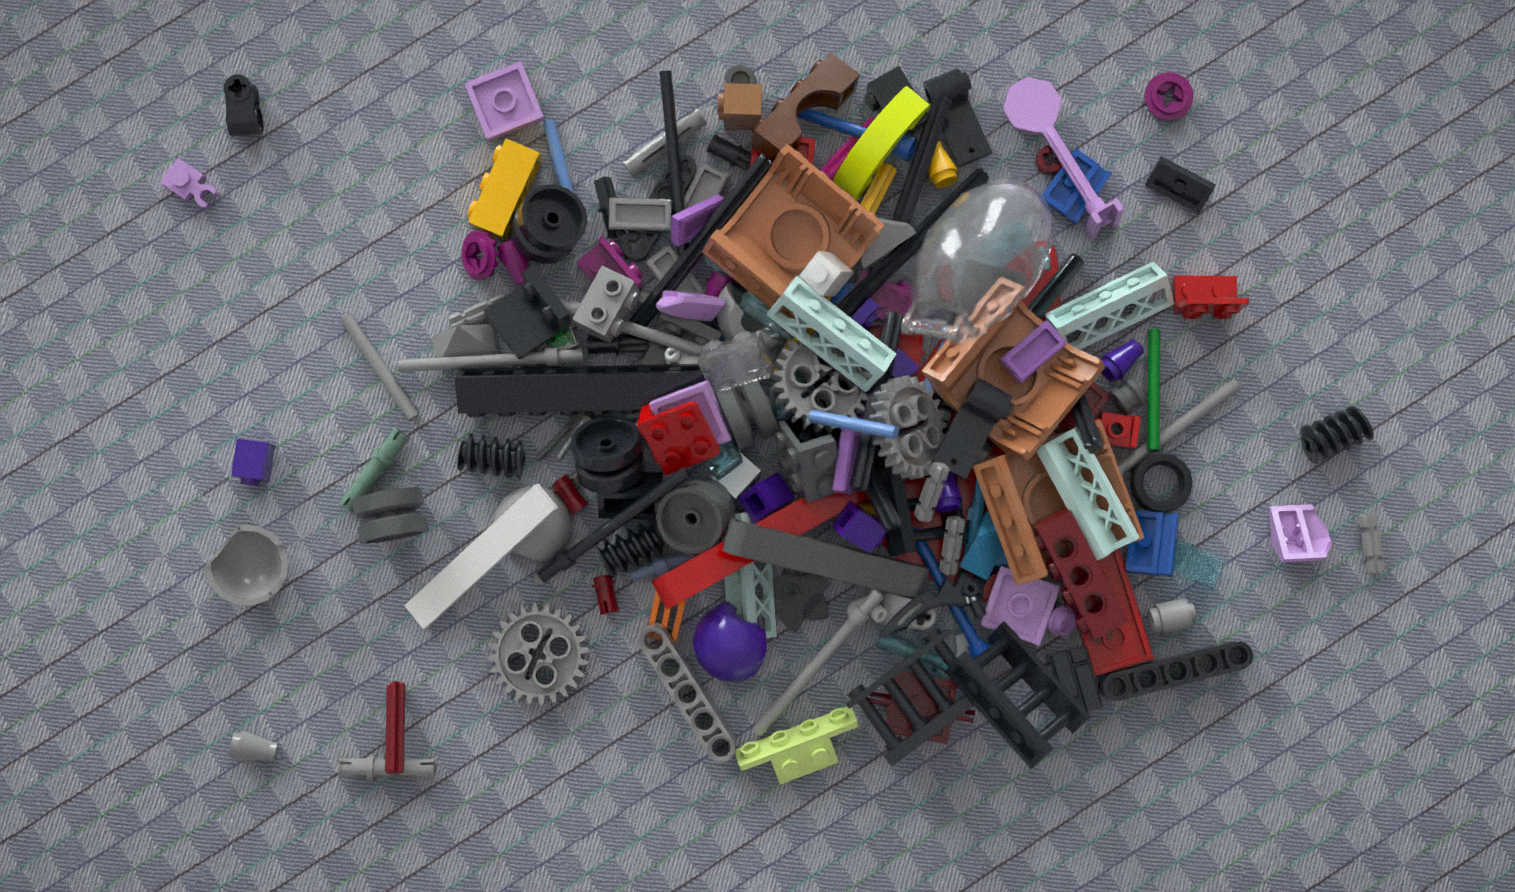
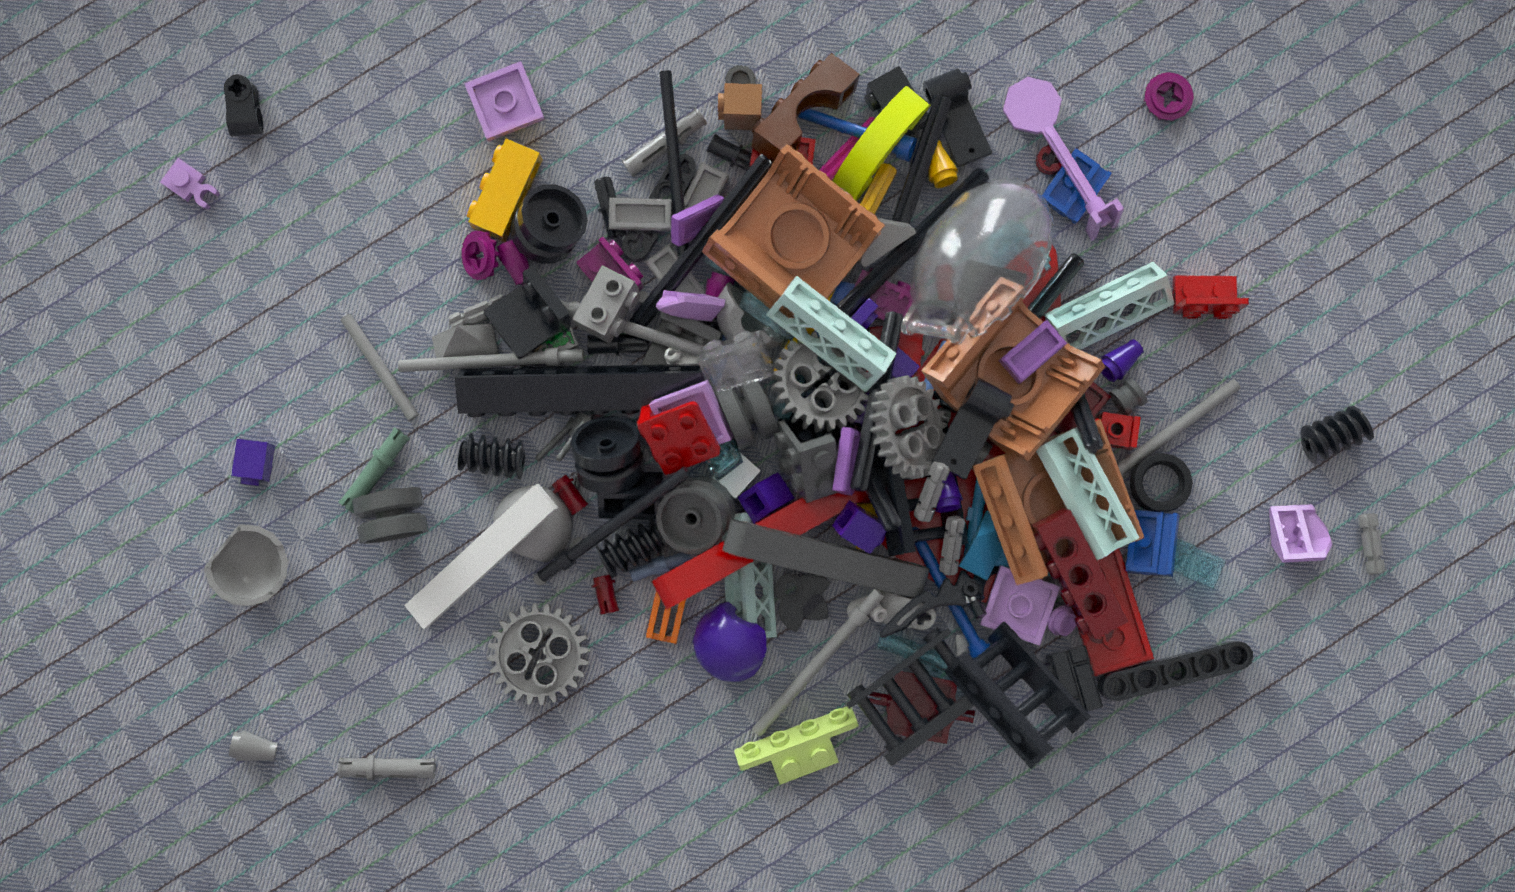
dark red axle [385,681,405,775] -> none
medium blue bar [543,119,574,193] -> none
light grey beam [639,623,736,762] -> none
white brick [799,251,854,296] -> none
medium blue bar [809,410,899,439] -> none
black plate [1145,156,1216,213] -> none
green bar [1147,329,1161,452] -> none
light grey brick [1147,598,1197,635] -> none

